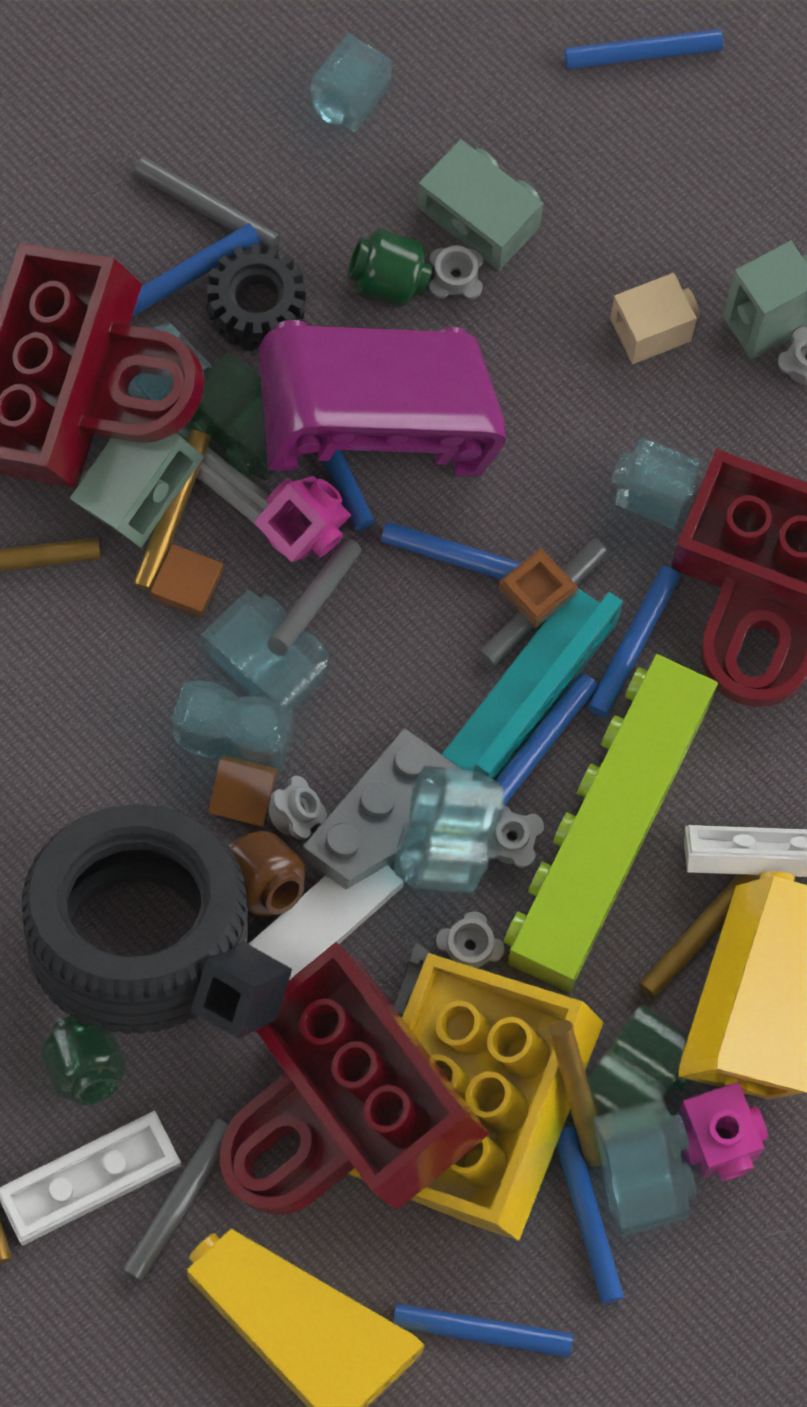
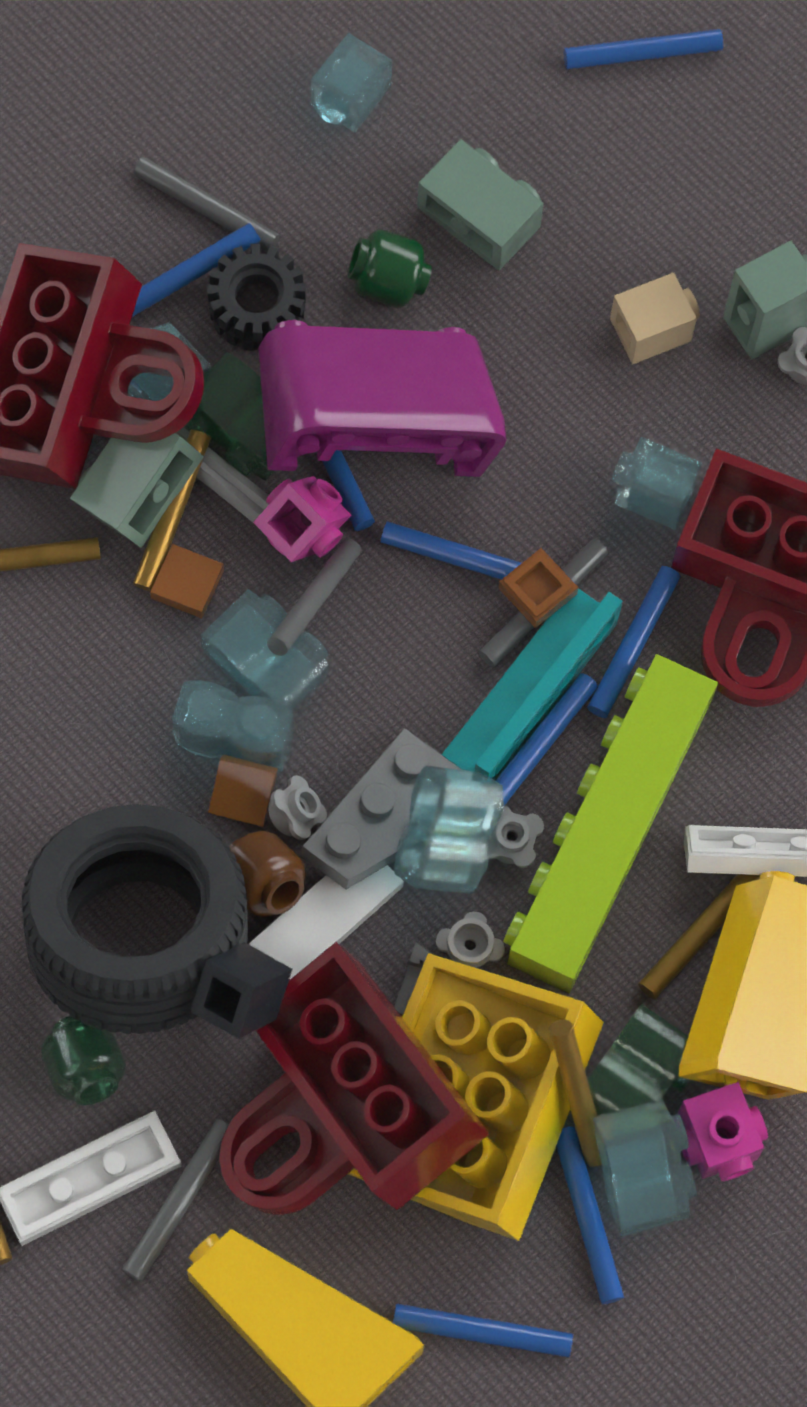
light grey plate [429,246,483,300] -> none

